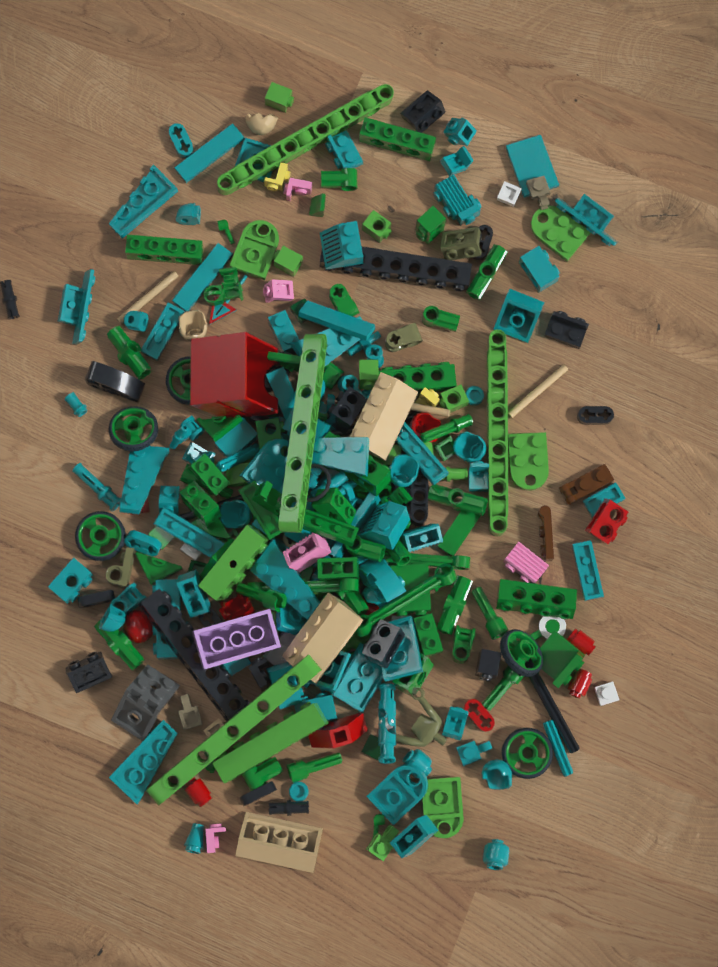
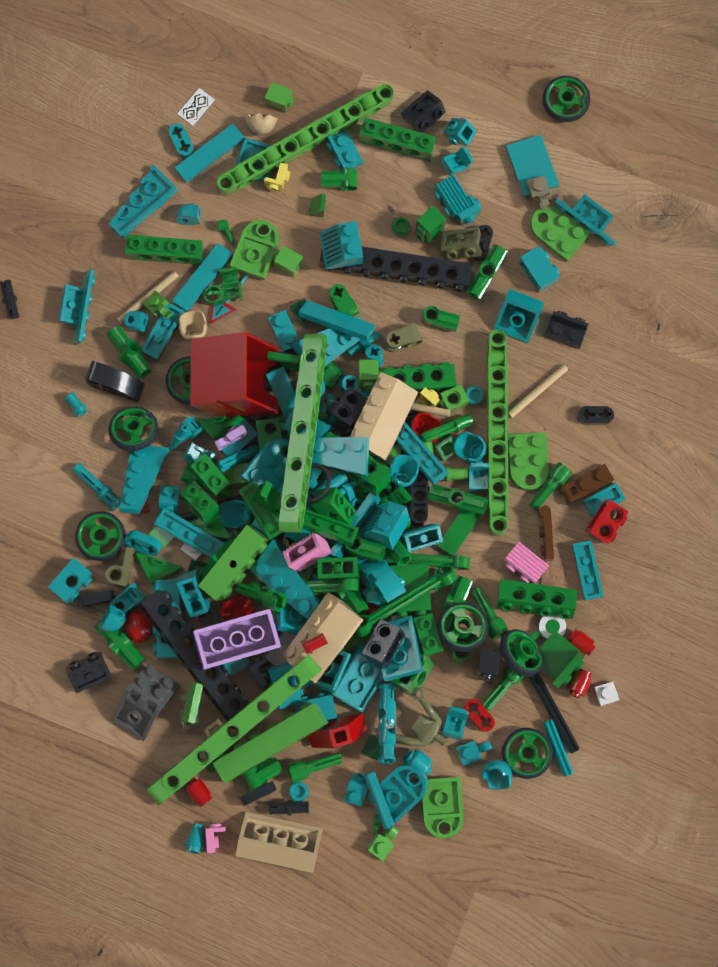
teal wing [109,720,178,805] -> none
bright pink bracket [263,279,294,303] -> none
bright pink bracket [283,178,312,201] -> none
bright green brick [362,210,392,243] -> none
teal brick [390,815,439,858] -> none
teal head [483,839,510,870] -> none
white plate [497,181,522,207] -> none
none -> bright green plate [143,290,172,319]
none -> white sticker [177,88,215,126]
none -> bright green tile [182,683,203,723]
none -> lavender plate [215,425,247,451]
none -> red pin [302,633,328,654]
none -> teal bracket [343,772,368,807]
none -> teal axle [364,771,394,829]
none -> green plate [391,217,410,236]
none -> green wheel [438,602,488,652]
none -> green piece [528,462,572,511]
none -> green wheel [542,75,590,122]

